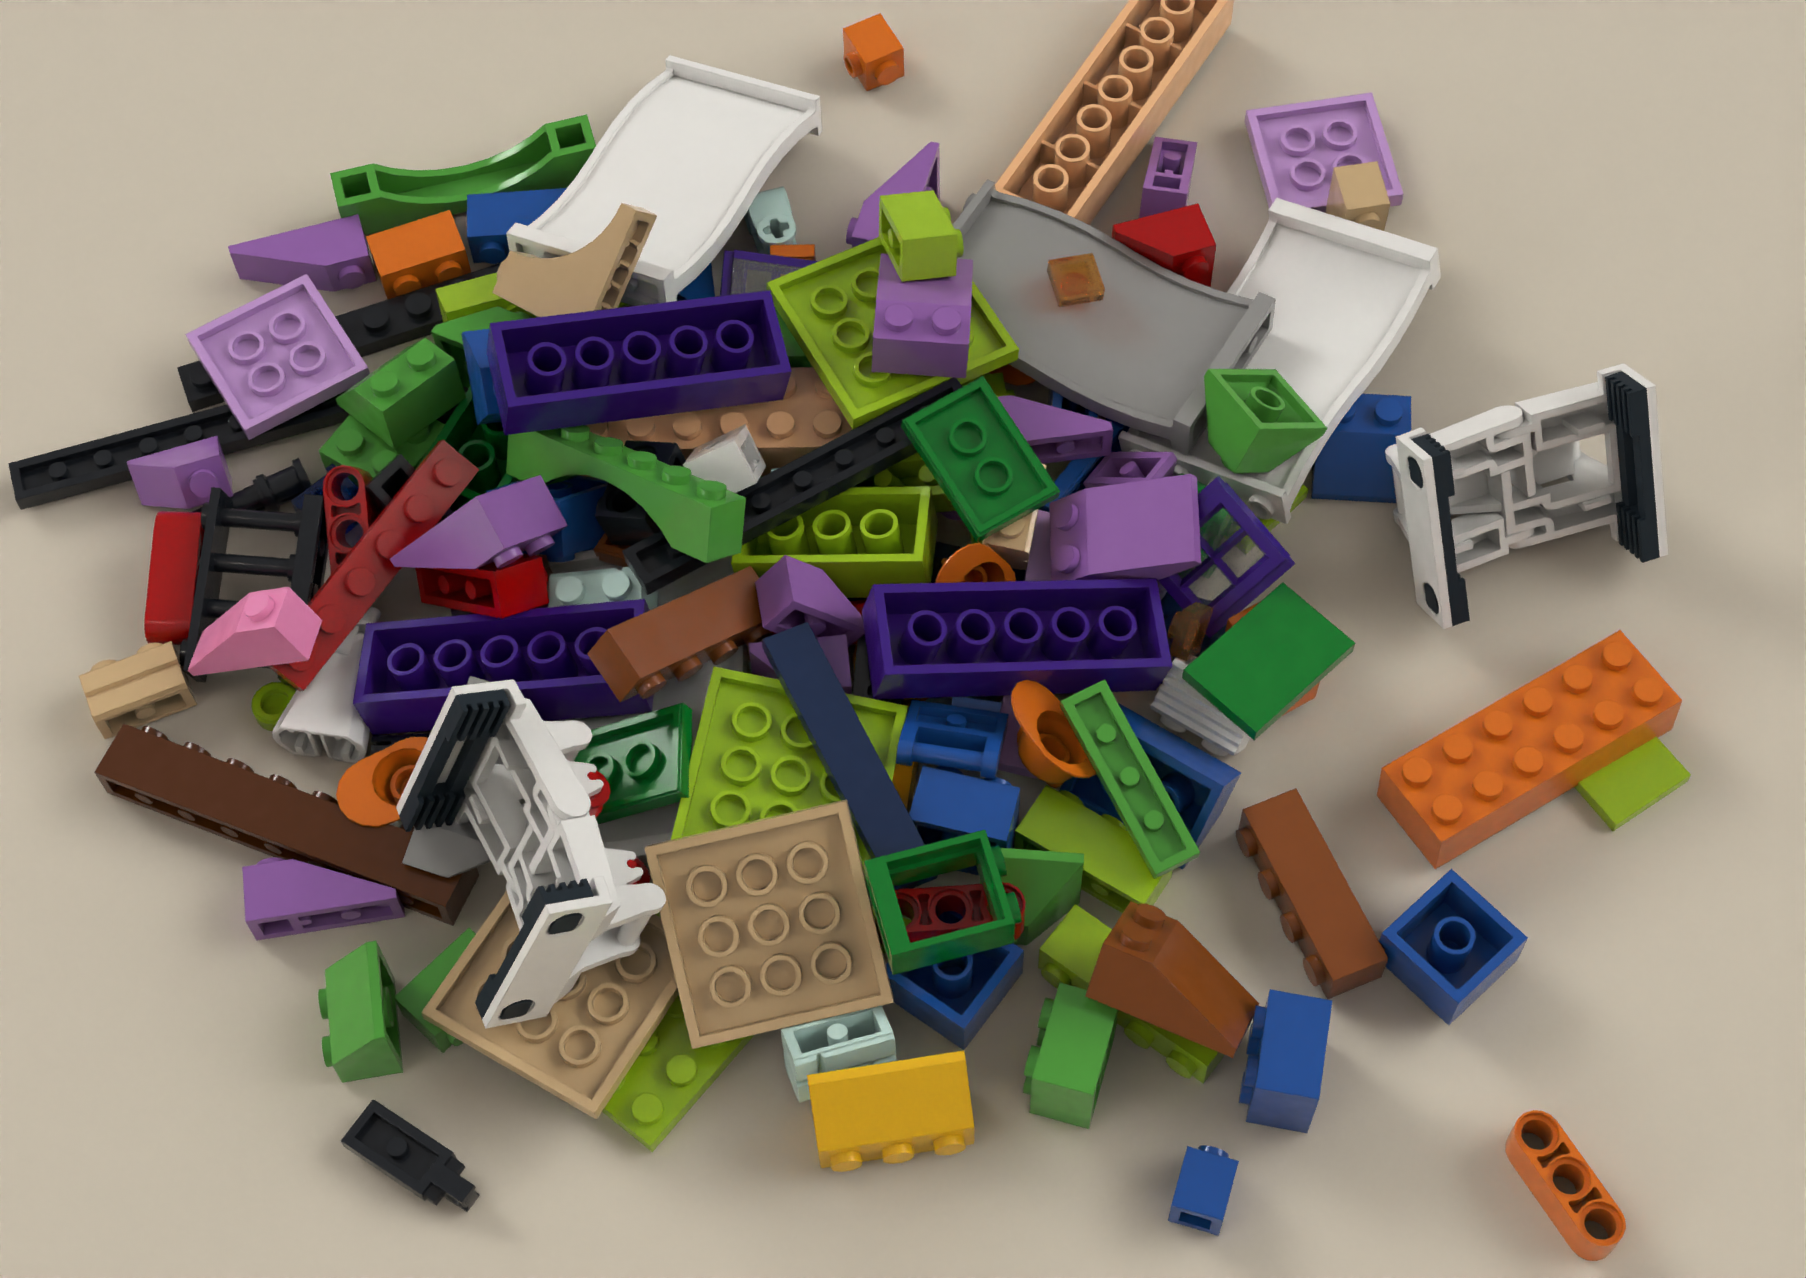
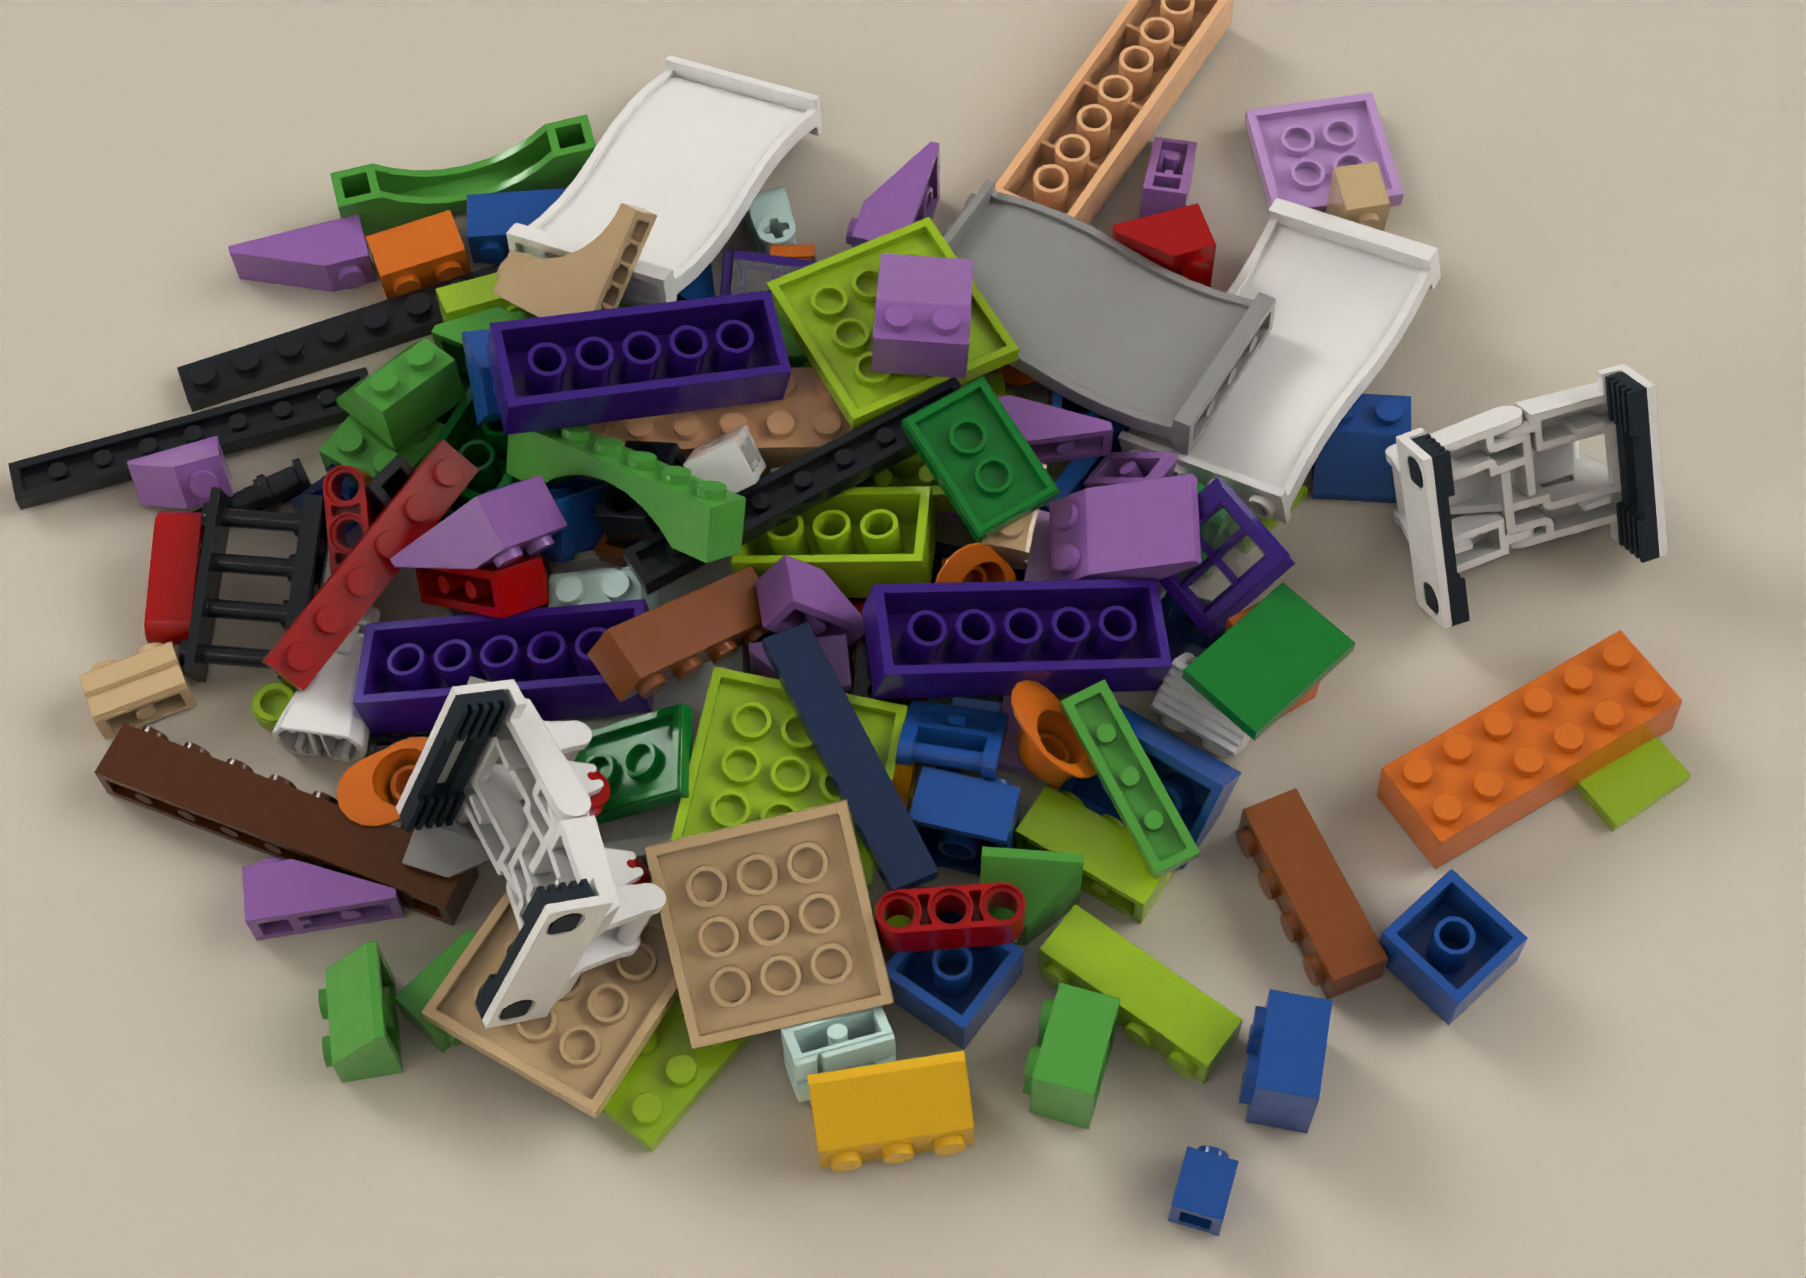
lavender plate [185,274,370,440] -> none
bright pink slope [187,587,322,676] -> none
black hinge [341,1100,480,1212] -> none
orange brick [843,13,904,91] -> none
green window [864,830,1022,975] -> none
lime brick [879,190,964,282] -> none
clear orange plate [1047,253,1105,307] -> none
dark orange slope [1085,901,1259,1058] -> none
clear orange plate [1168,602,1214,661] -> none
bright green slope [1204,369,1328,474] -> none
orange beam [1505,1110,1626,1261] -> none

